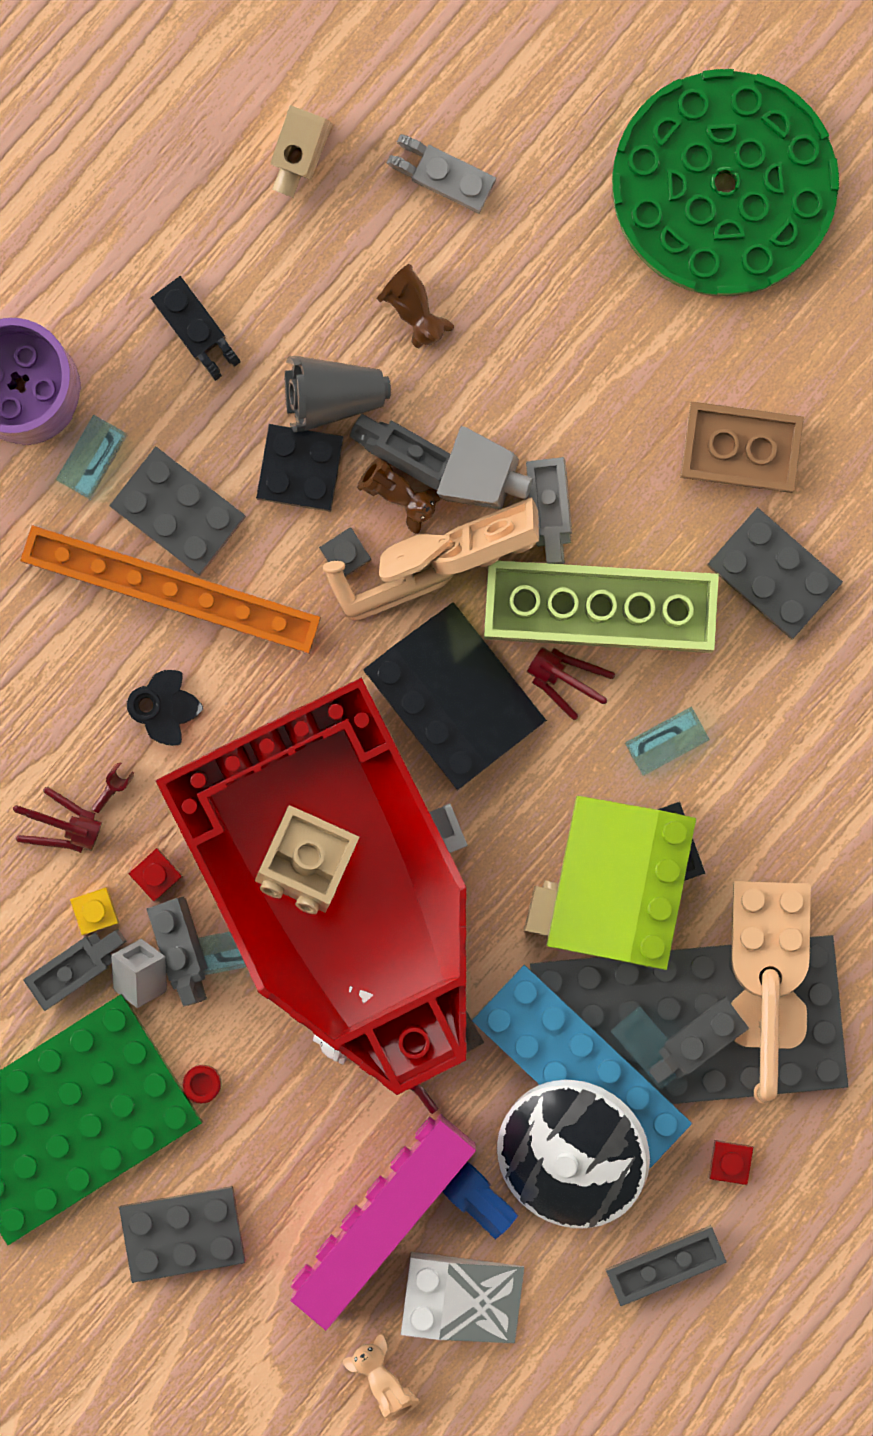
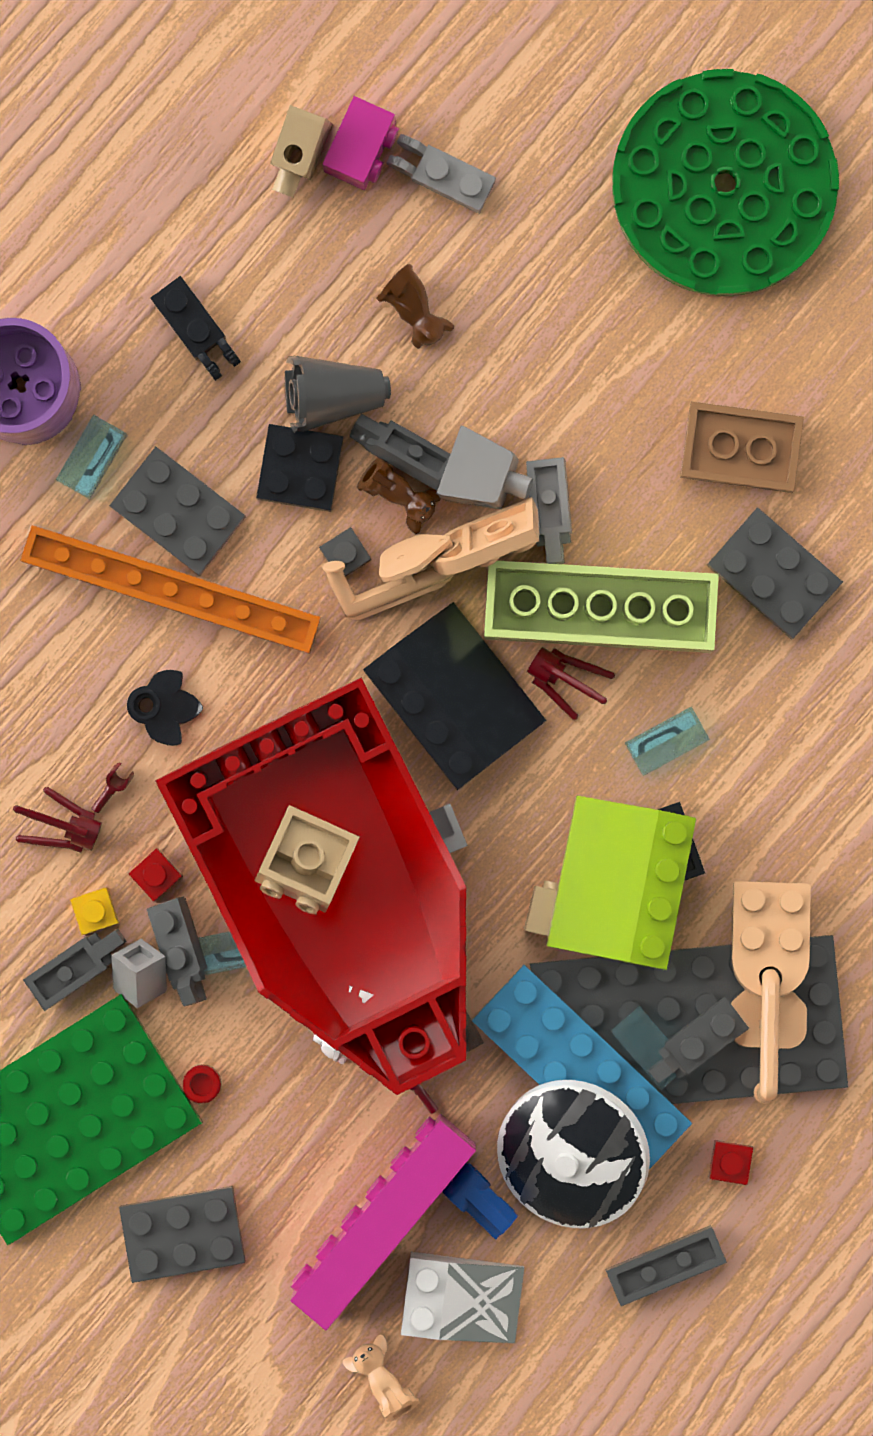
none -> dark pink brick [322,96,399,191]

